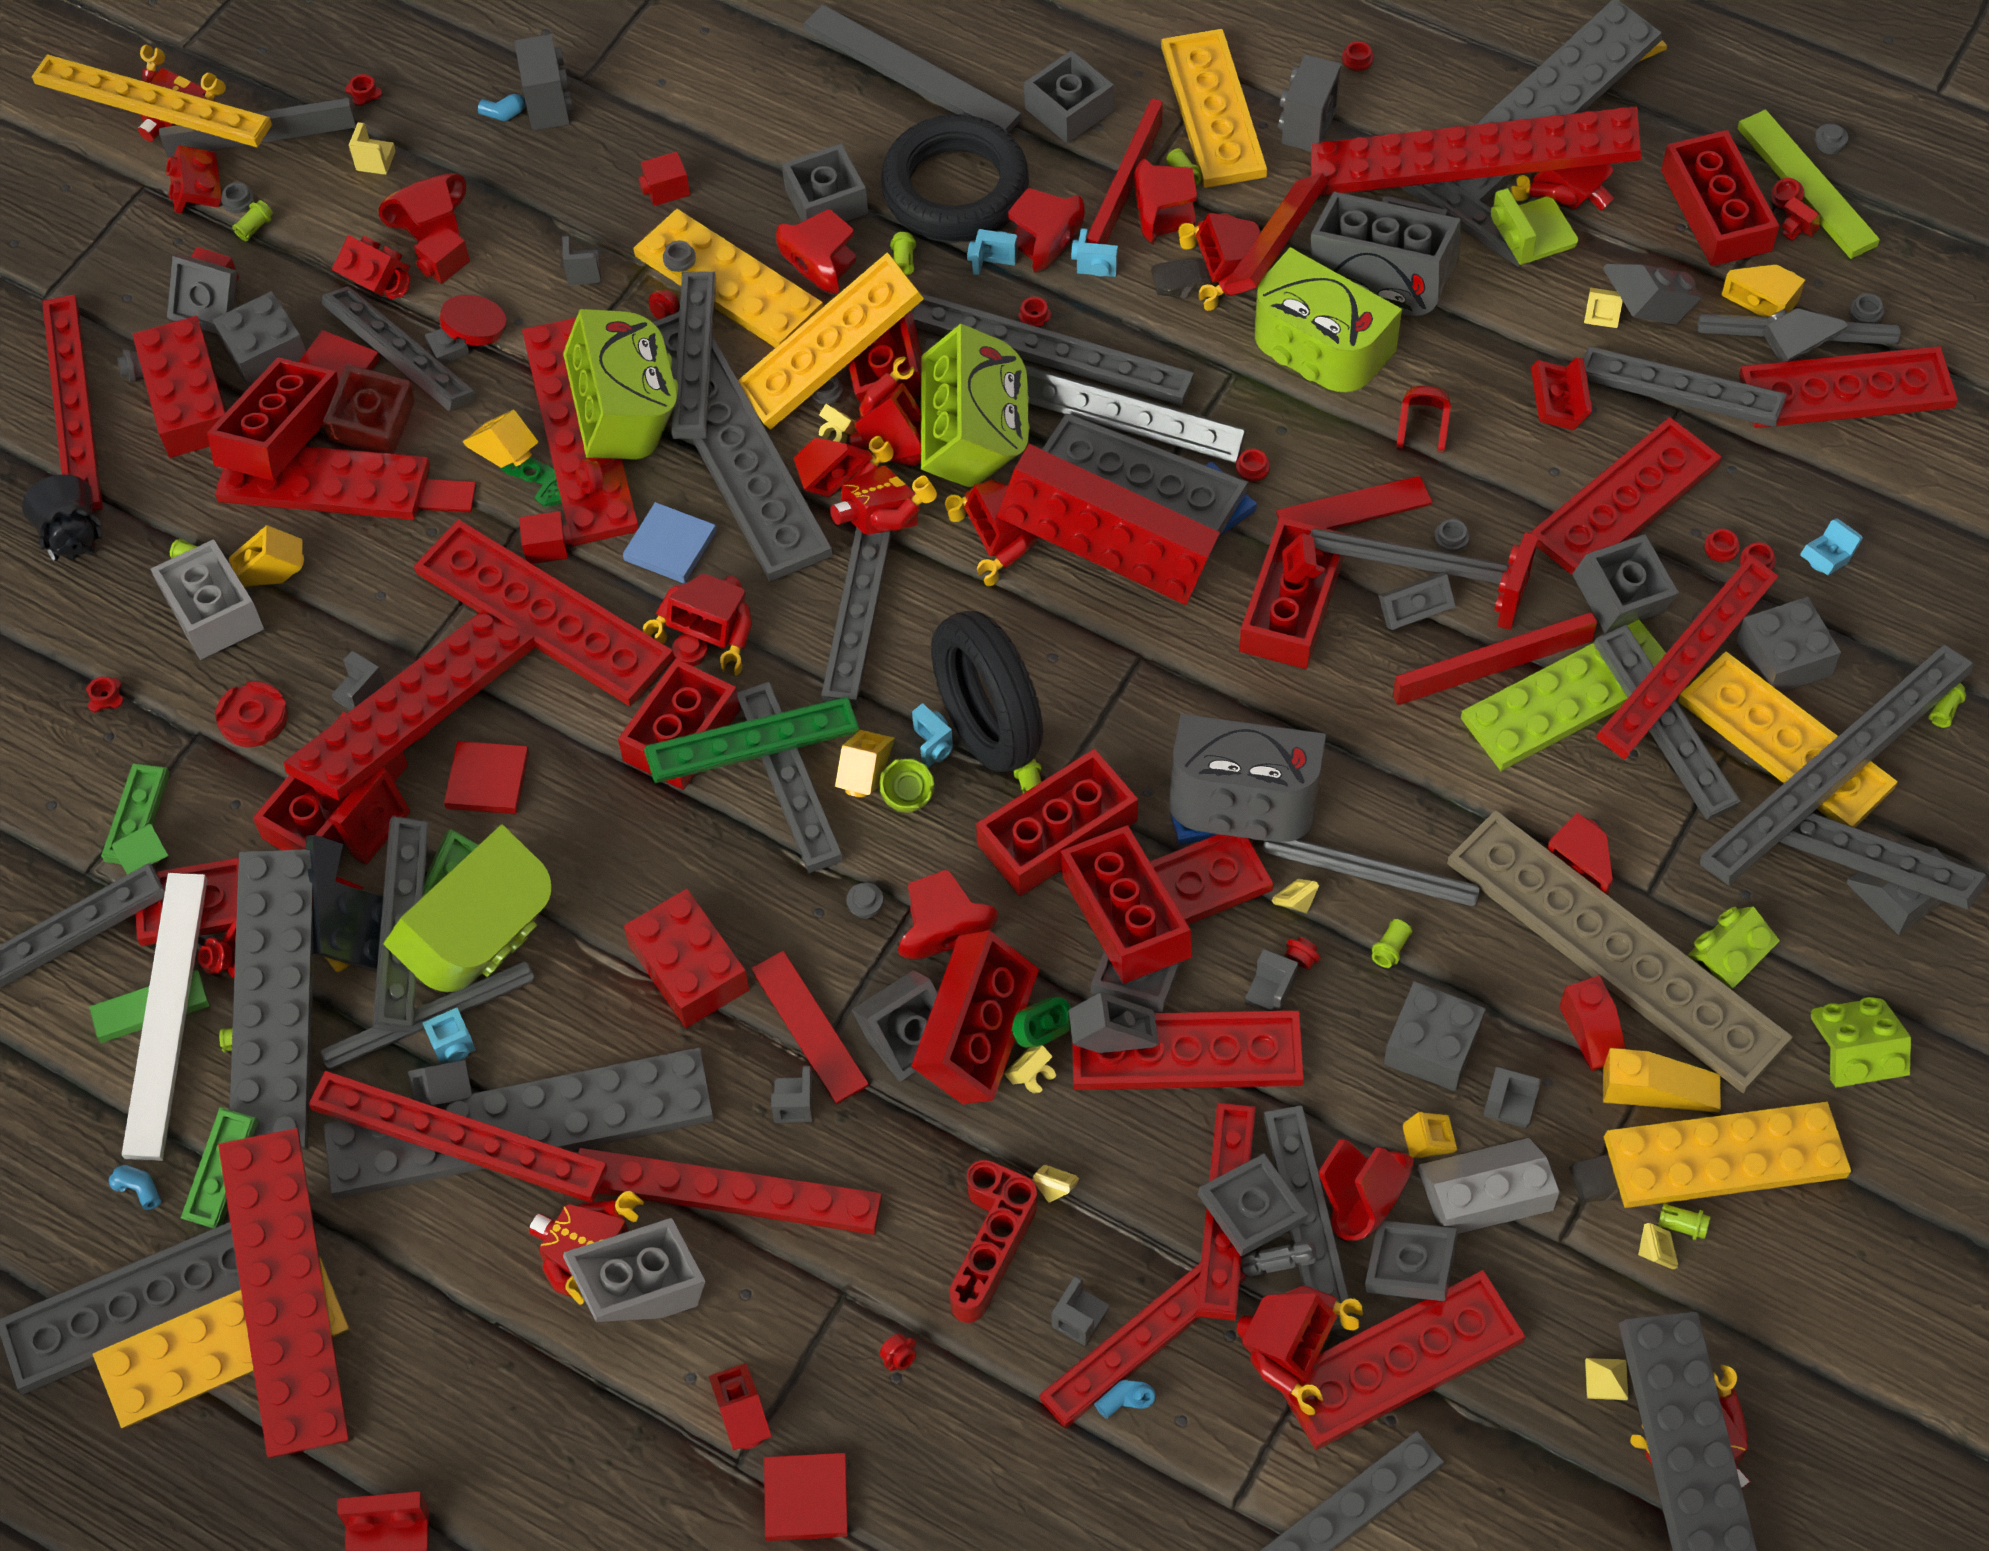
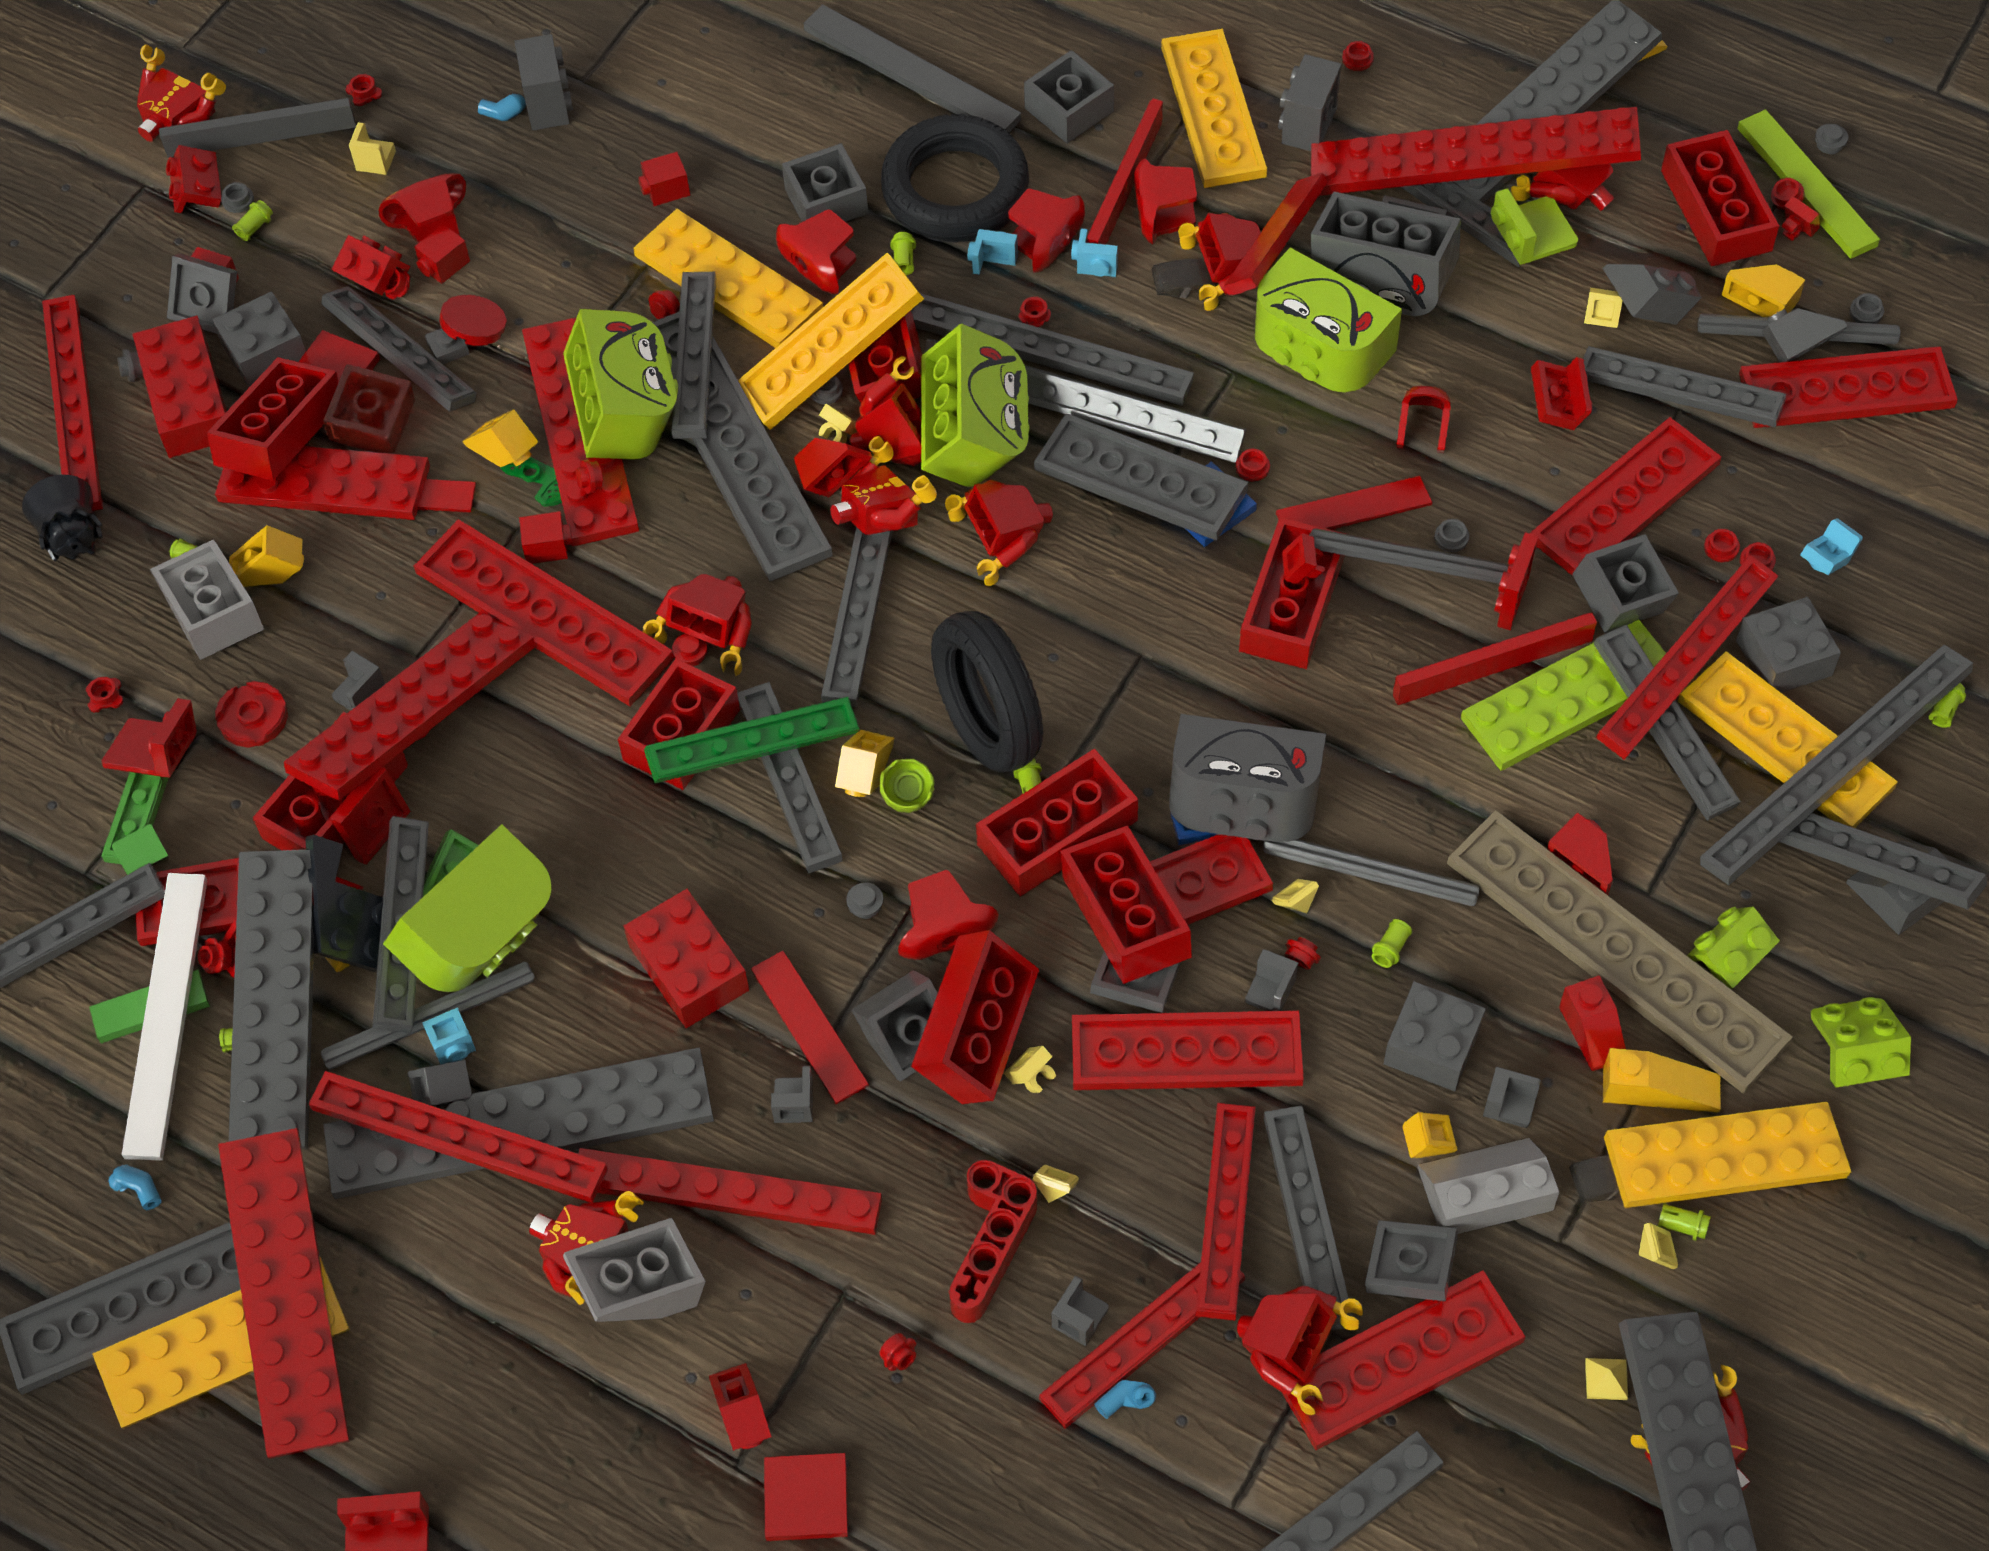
yellow tile [32,54,272,148] -> none
bright green tile [181,1107,259,1229] -> none
red tile [444,741,529,814] -> none
dark grey panel [562,236,601,285] -> none
medium blue tile [623,502,717,583] -> none
dark grey plate [663,240,696,272] -> none
medium azure bracket [912,703,953,768] -> none
red brick [996,444,1220,605] -> none
green plate [1012,997,1071,1048] -> none
dark grey slope [1068,992,1159,1053] -> none
lime pin [1166,148,1201,186] -> none
dark grey plate [1197,1154,1308,1256] -> none
dark grey axle [1241,1241,1317,1277] -> none
red piece [1319,1139,1414,1241] -> none
dark grey plate [1378,572,1456,630] -> none
none -> red bracket [102,698,197,778]

